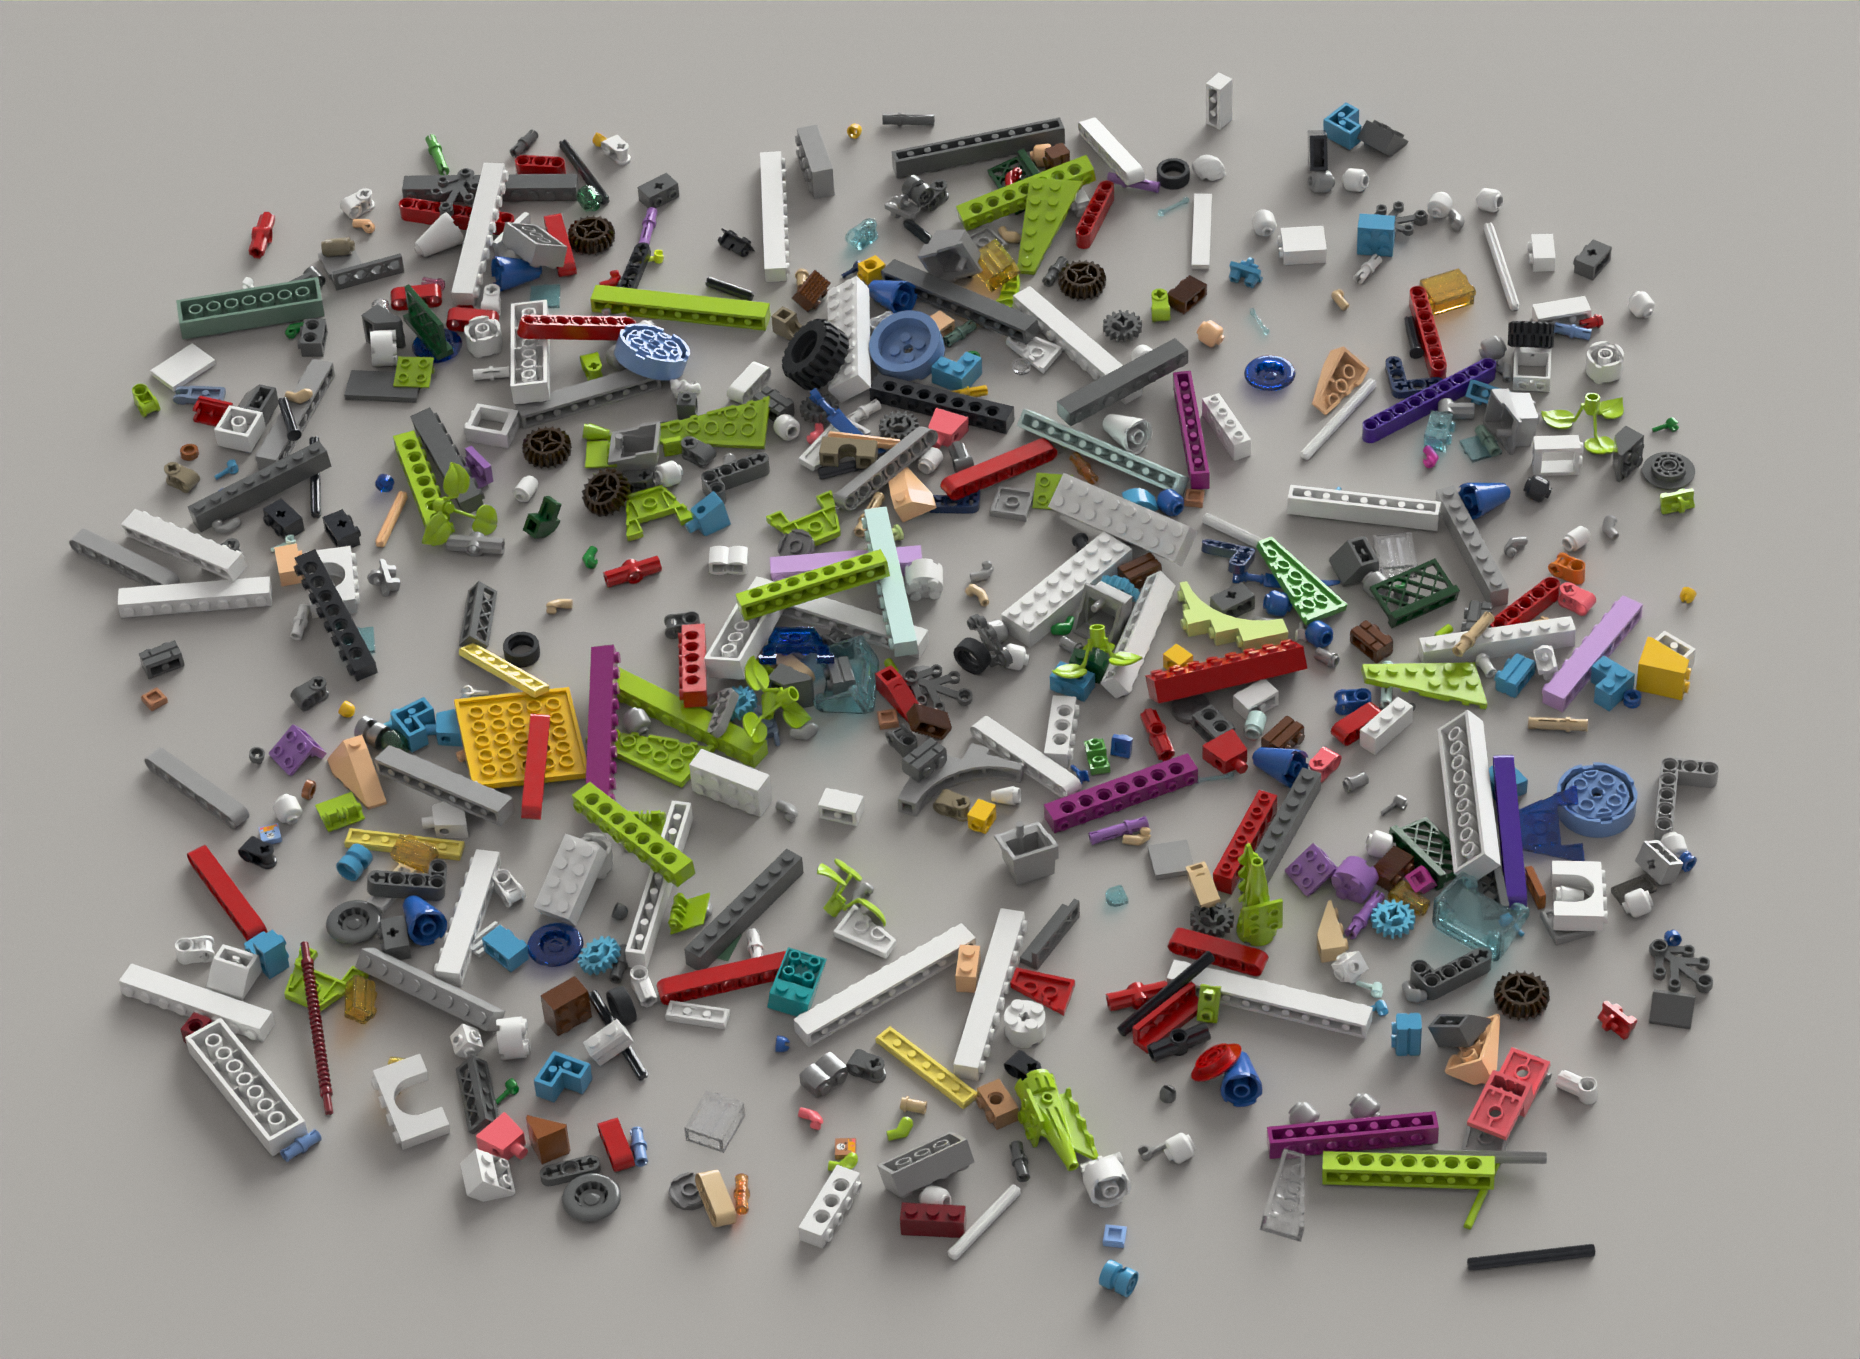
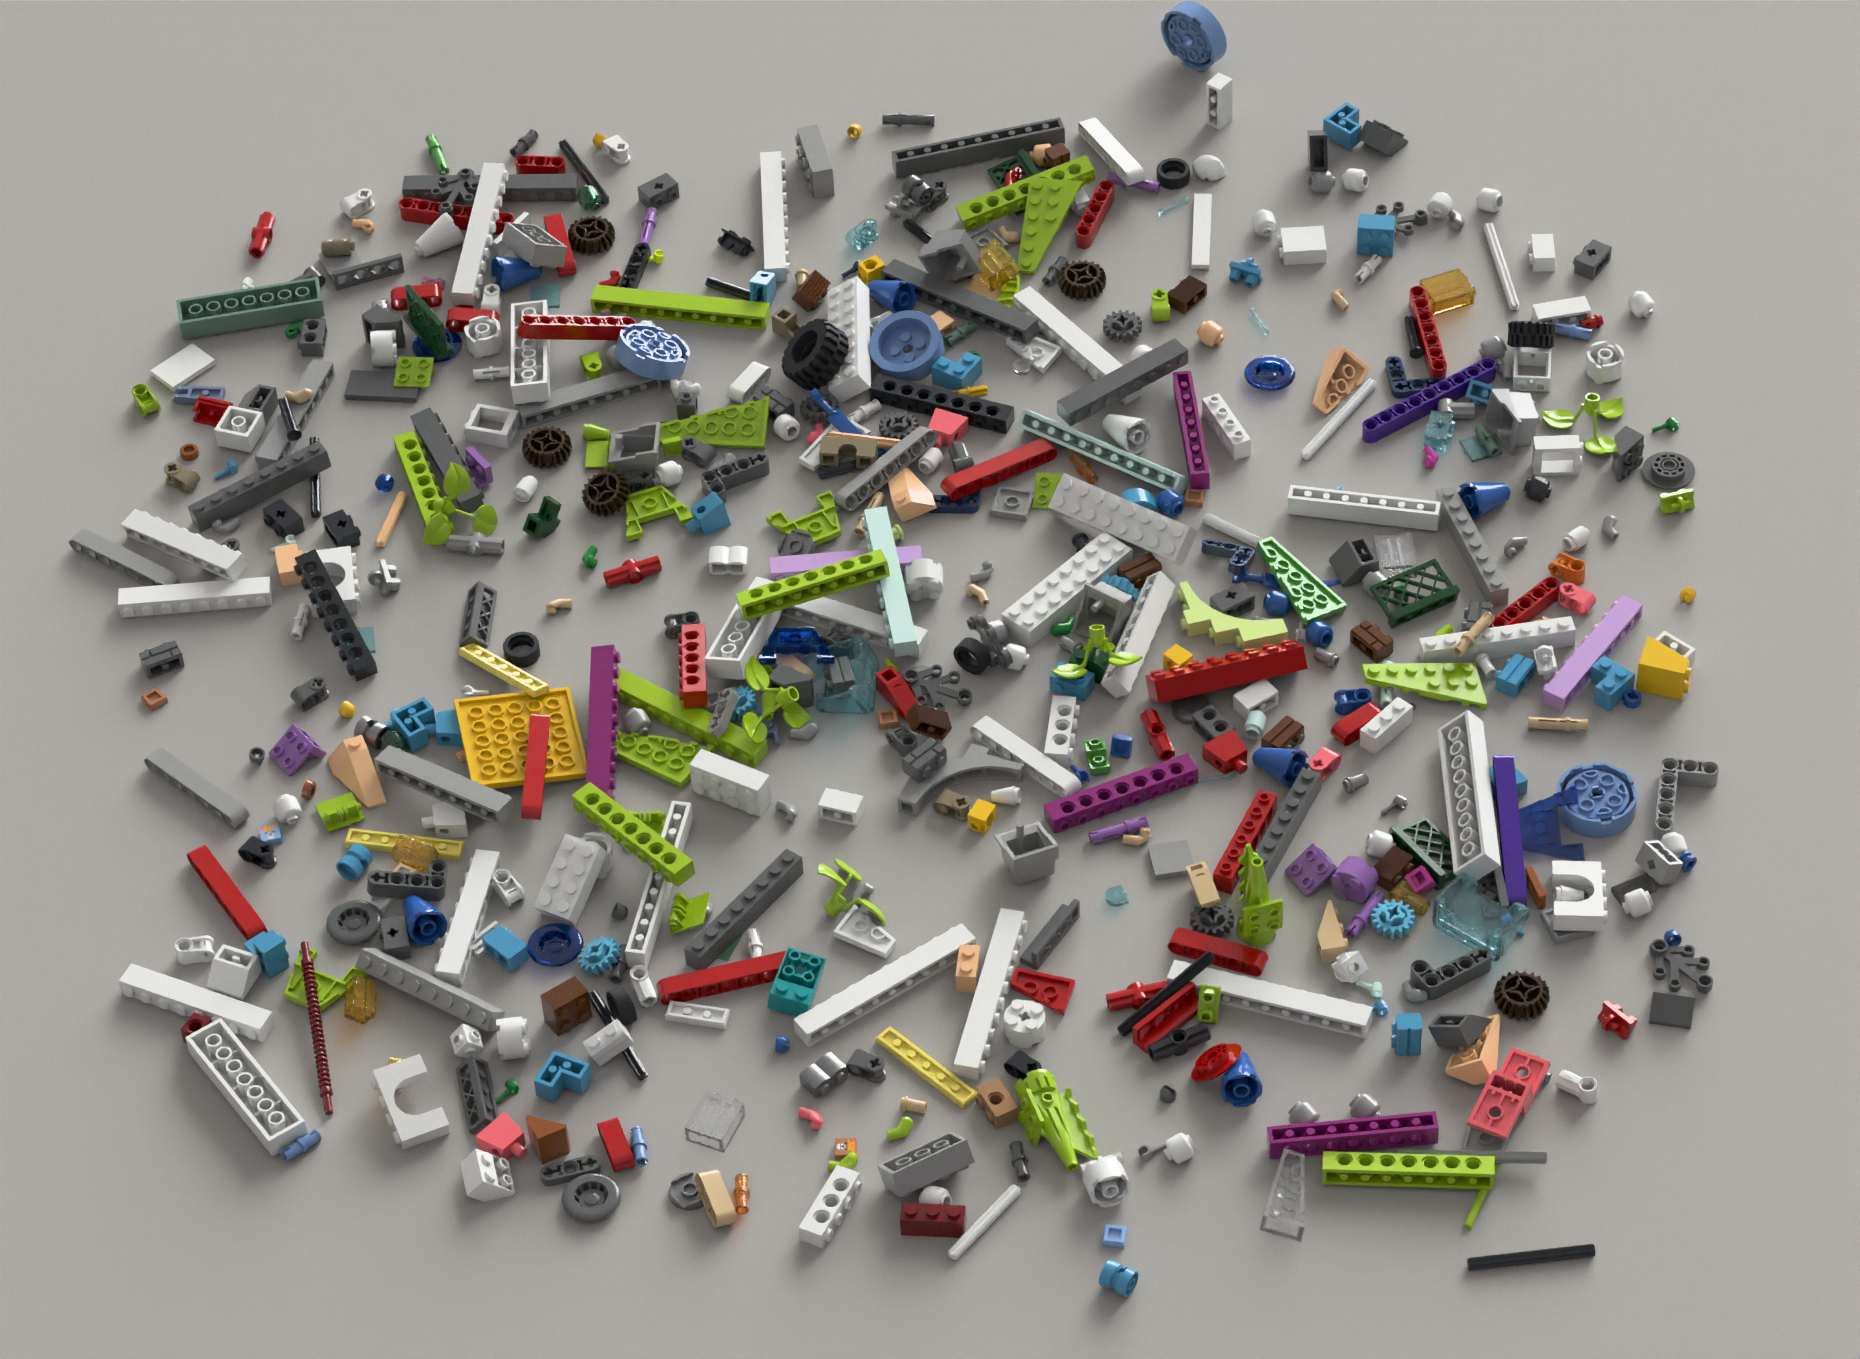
none -> dark azure torso [750,271,776,307]
none -> medium blue brick [1161,1,1227,71]

